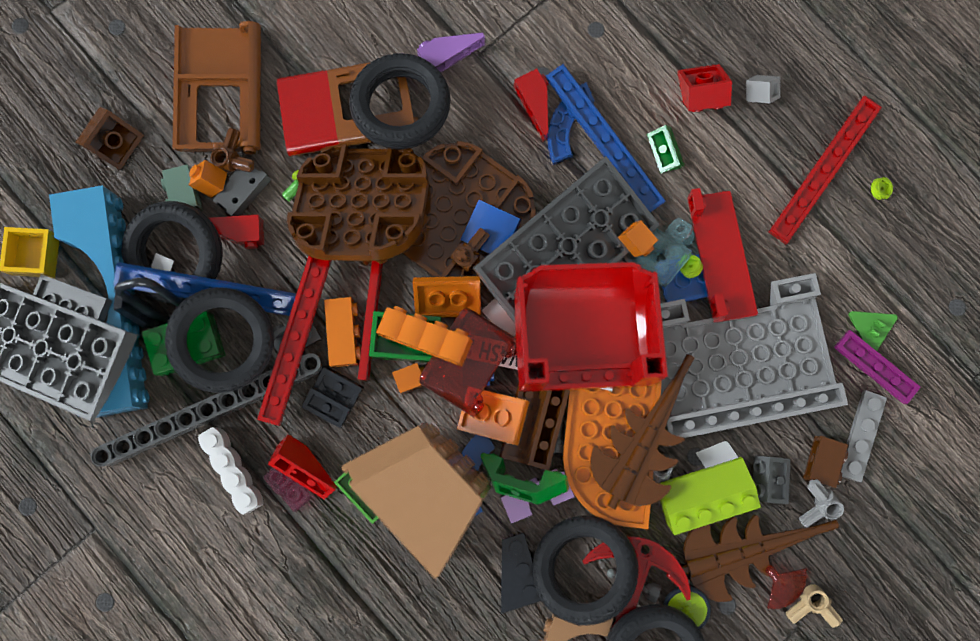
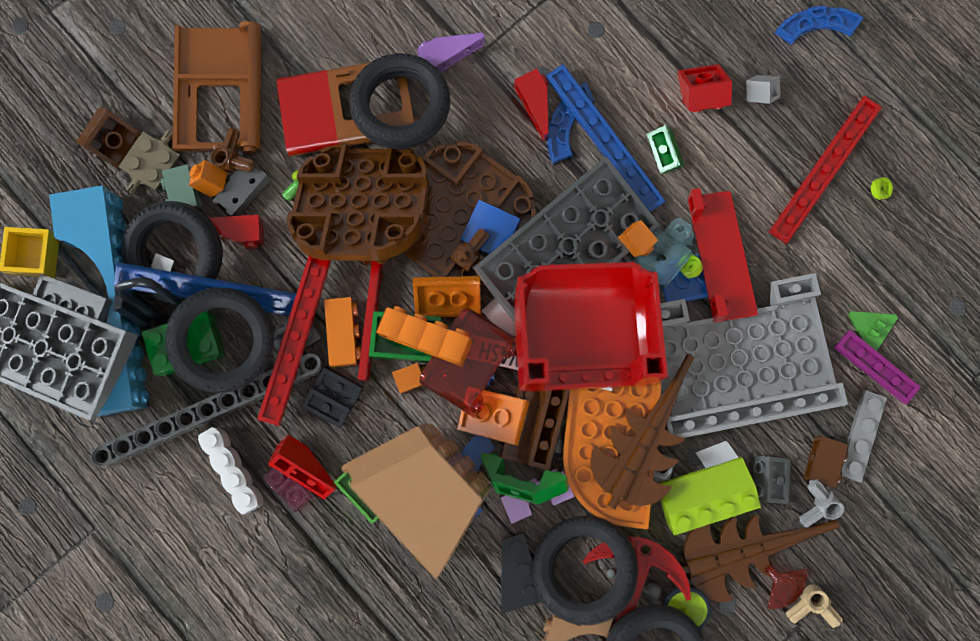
none -> dark tan plate [119,129,181,195]
none -> blue tile [774,6,864,45]

